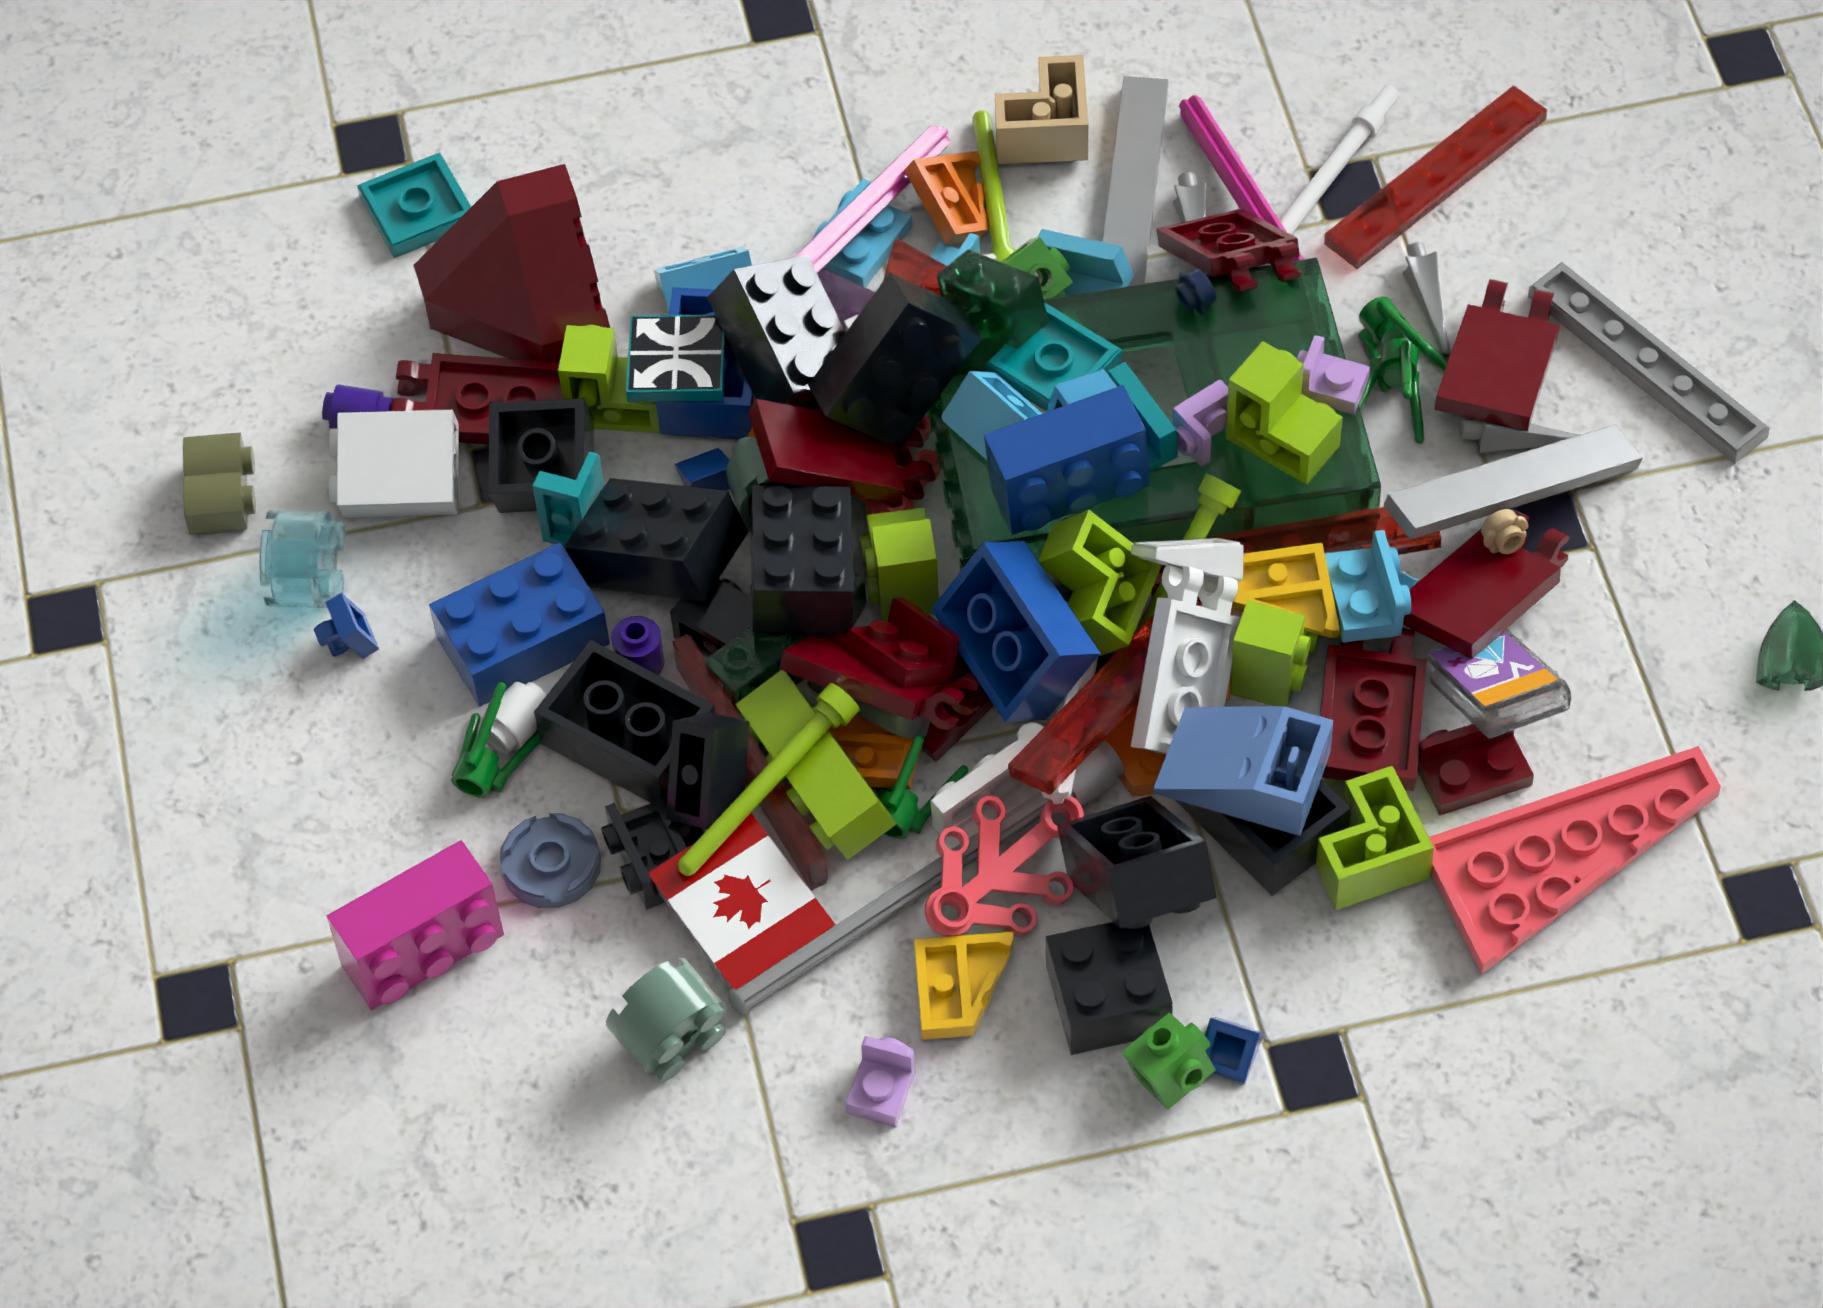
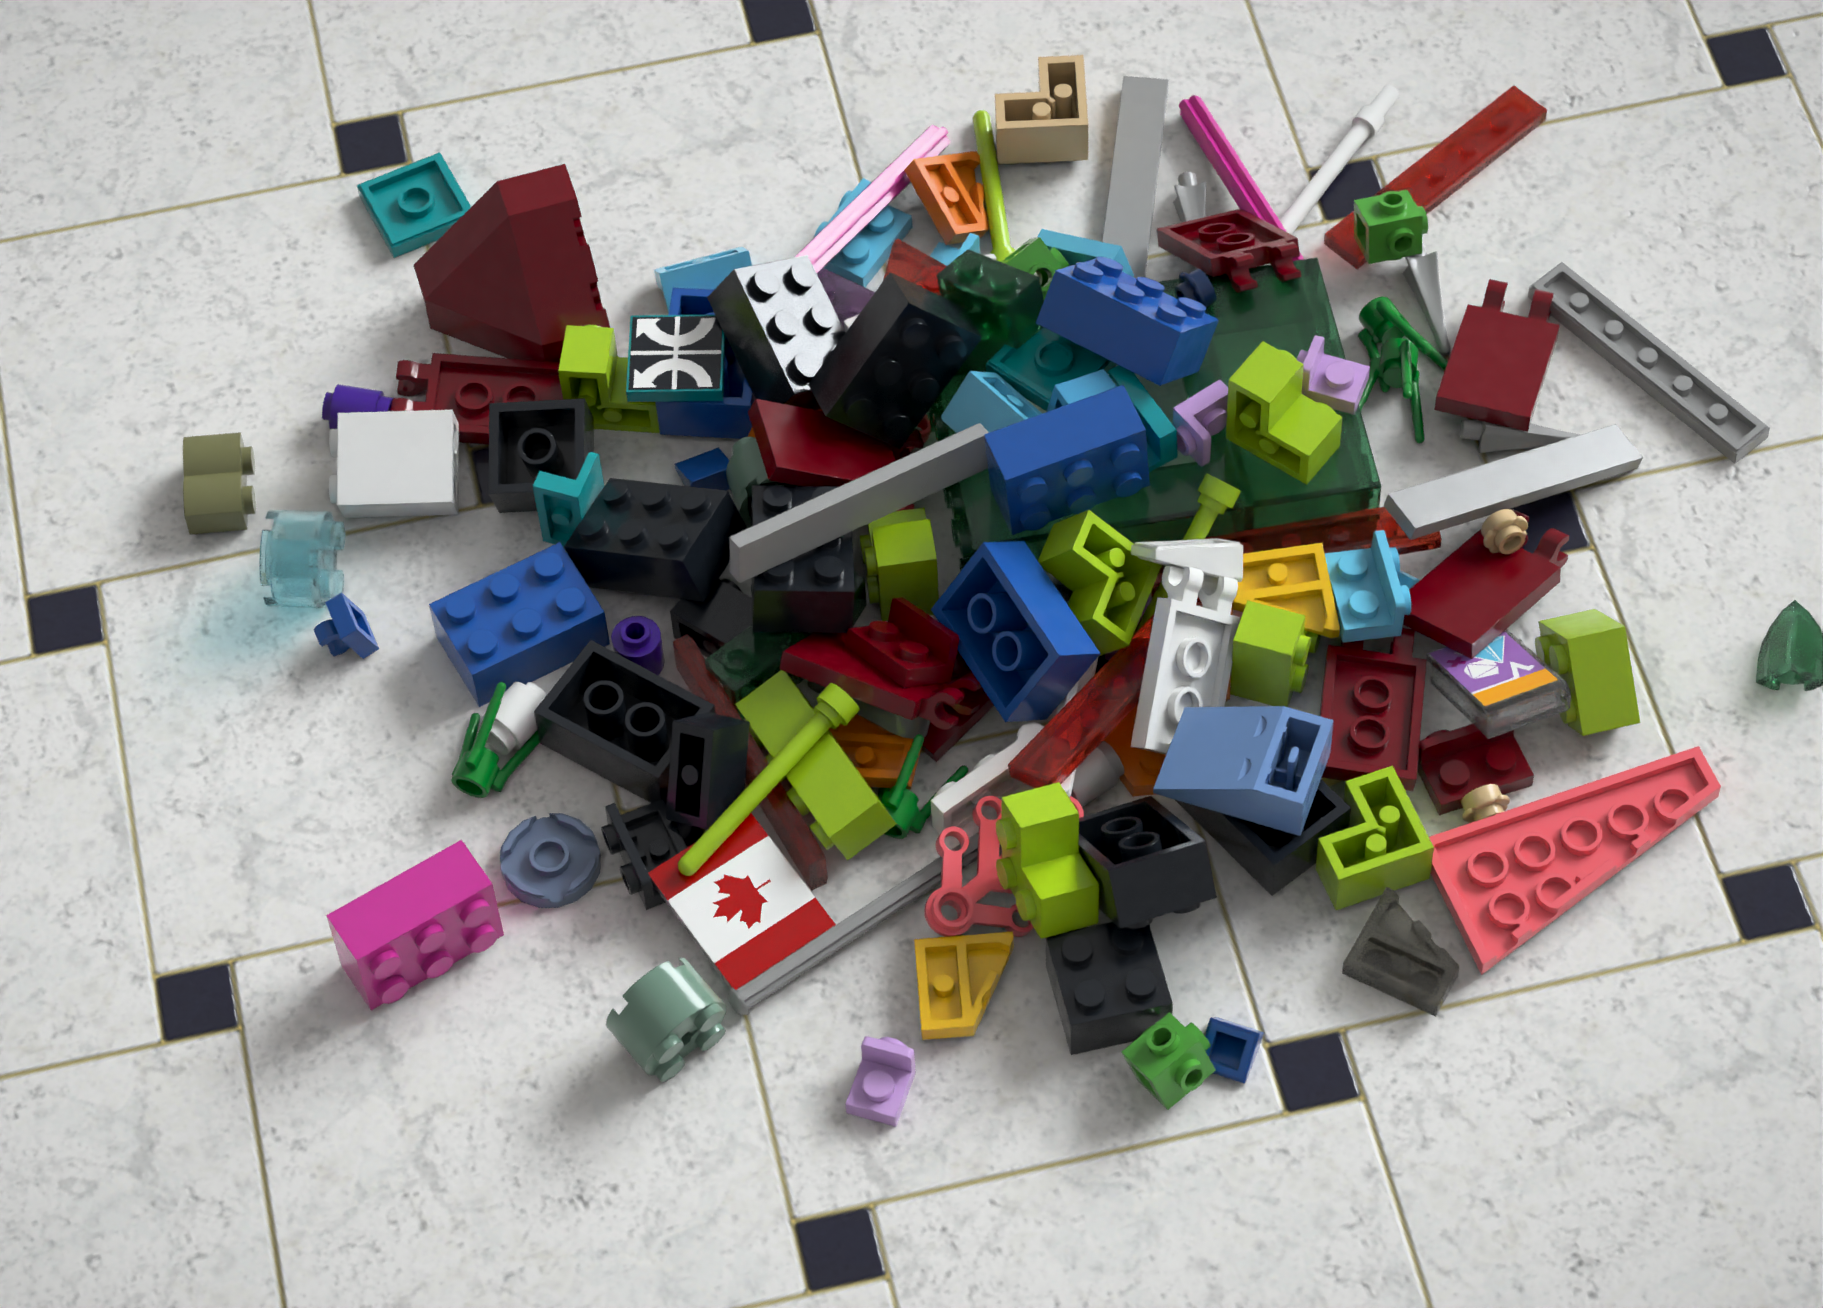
none -> light grey tile [729,423,989,583]
none -> lime brick [996,782,1099,939]
none -> blue brick [1036,256,1219,386]
none -> clear smoke wing [1342,887,1460,1017]
none -> bright green brick [1354,189,1428,264]
none -> tan plate [1461,784,1510,823]
none -> lime brick [1535,609,1640,736]

